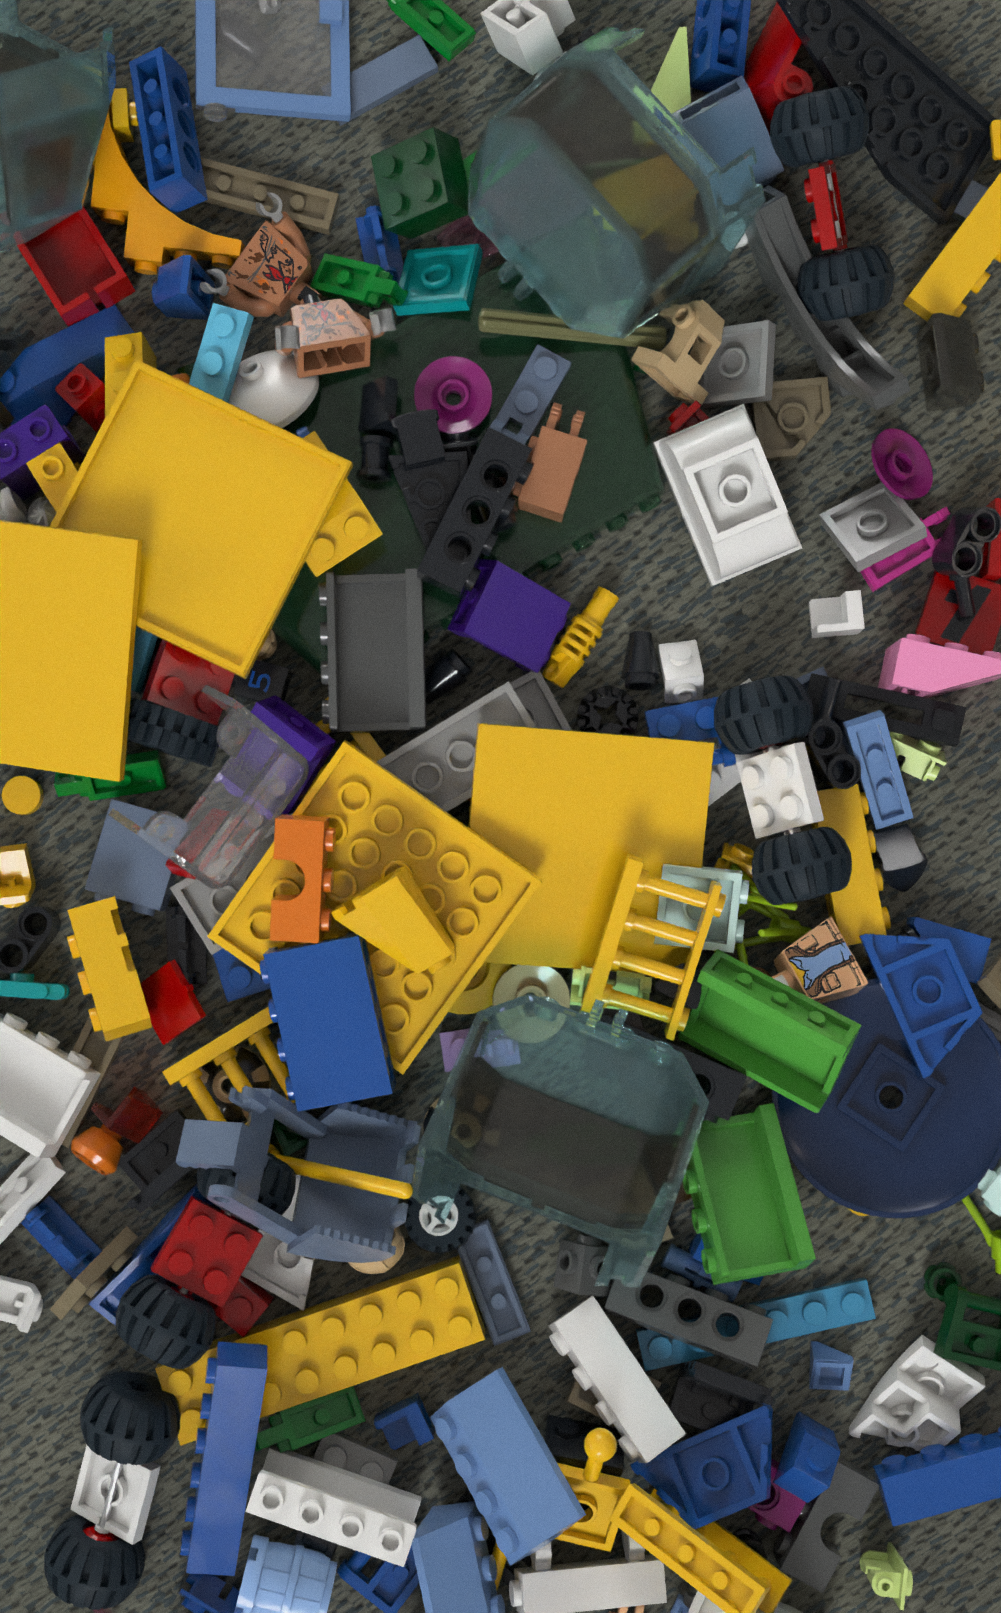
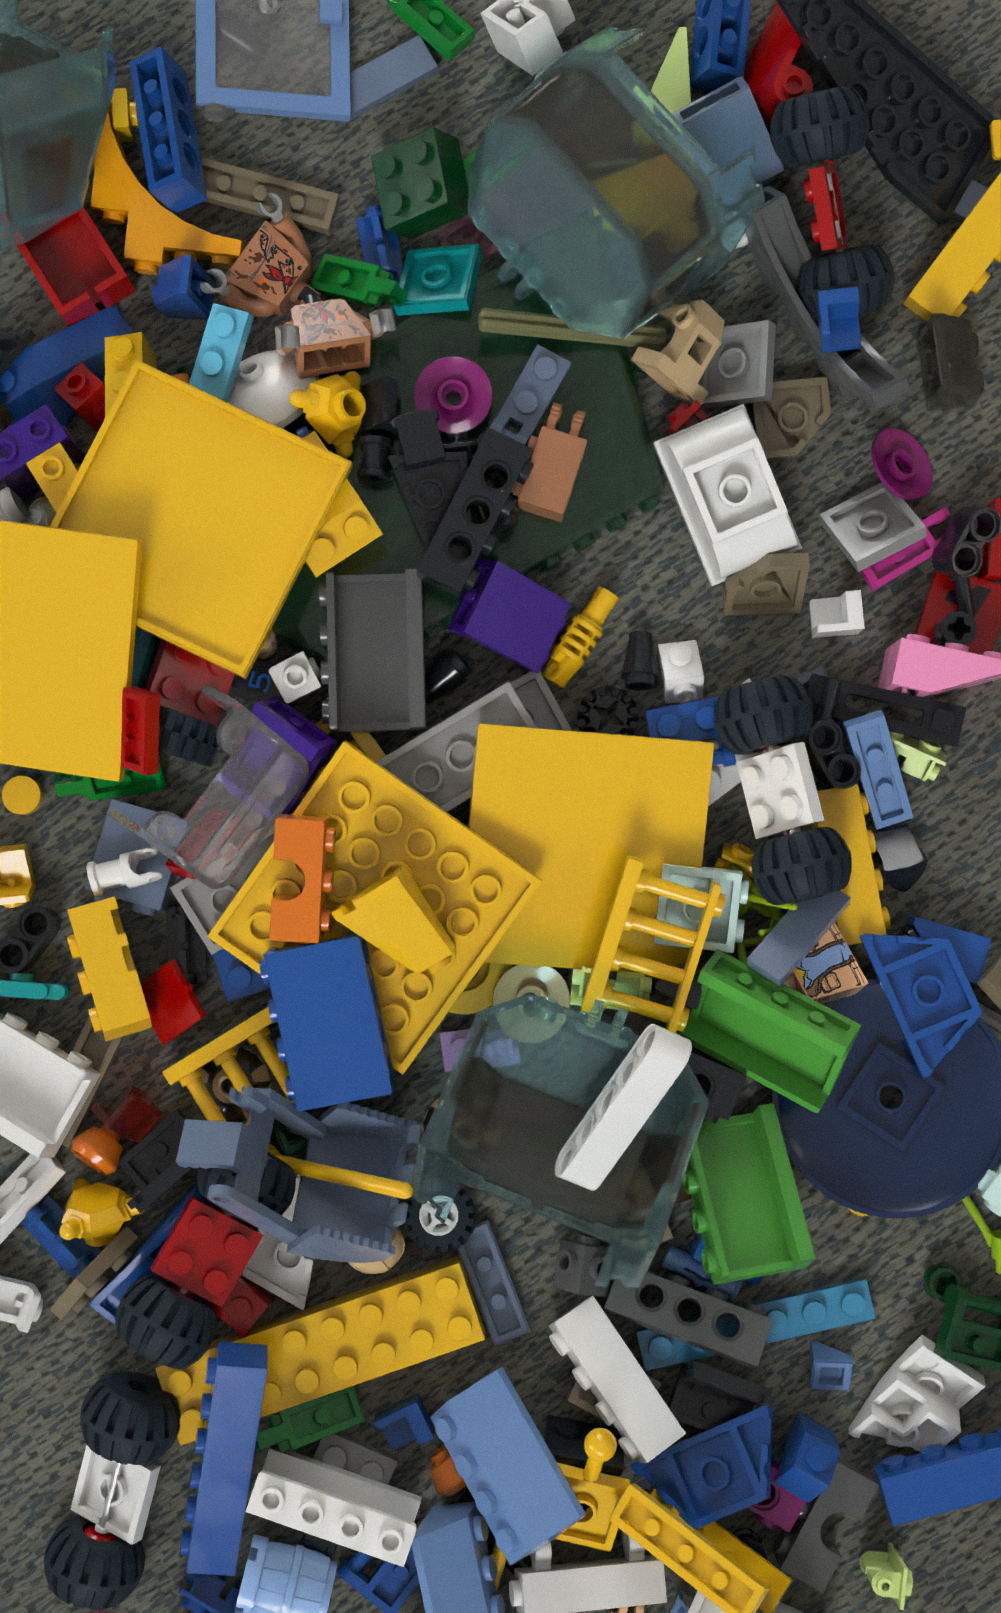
none -> yellow rock [59,1178,145,1247]
none -> white piece [86,848,162,897]
none -> red plate [121,686,160,775]
none -> white bracket [269,651,321,704]
none -> yellow rock [289,371,366,458]
none -> orange cone [429,1444,466,1496]
none -> white beam [555,1024,692,1191]
none -> dark tan plate [723,552,810,616]
none -> sand blue tile [747,891,851,987]
none -> blue panel [817,286,861,353]
none -> black bush [933,611,977,647]

